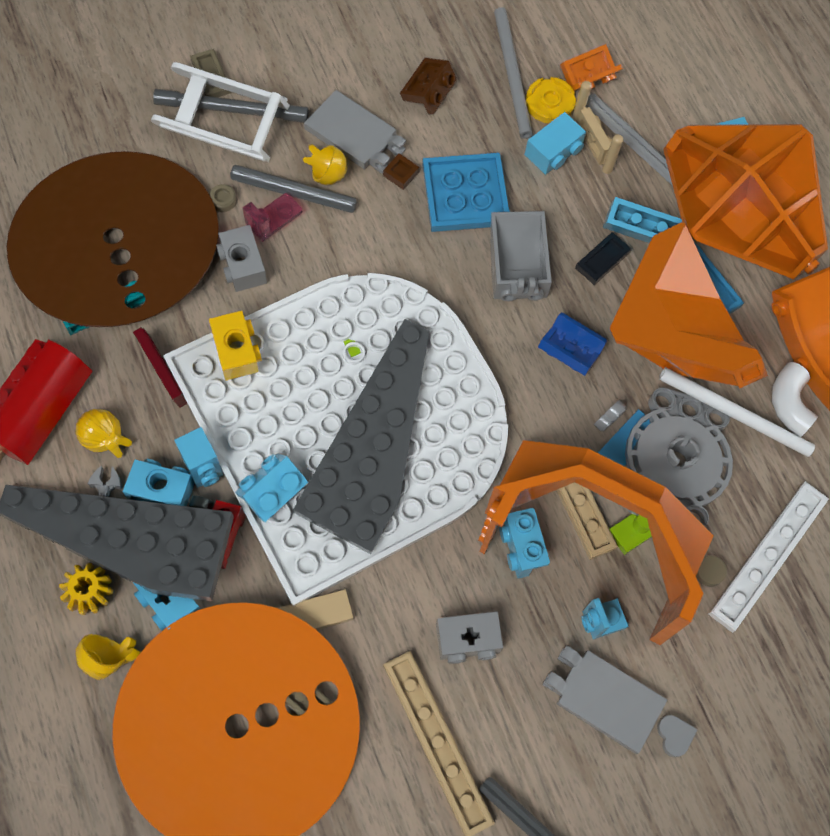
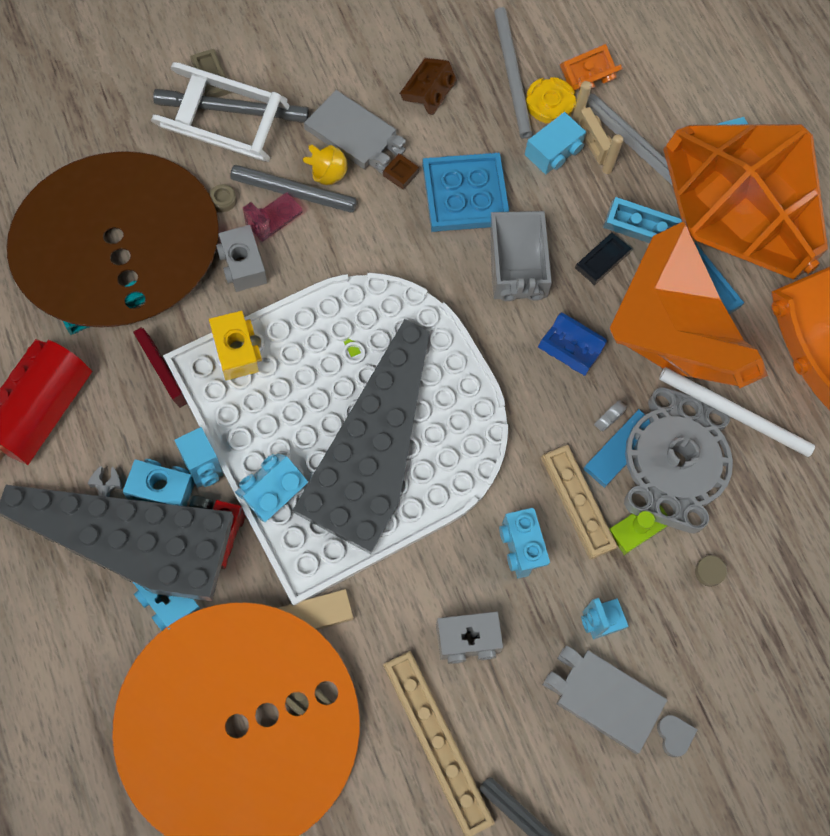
yellow gear [59,563,113,615] -> none
yellow piece [75,409,132,458] -> none
yellow piece [75,634,140,680] -> none
orange panel [478,440,714,645] -> none
white tile [708,481,829,633] -> none
white cylinder [772,362,818,437] -> none

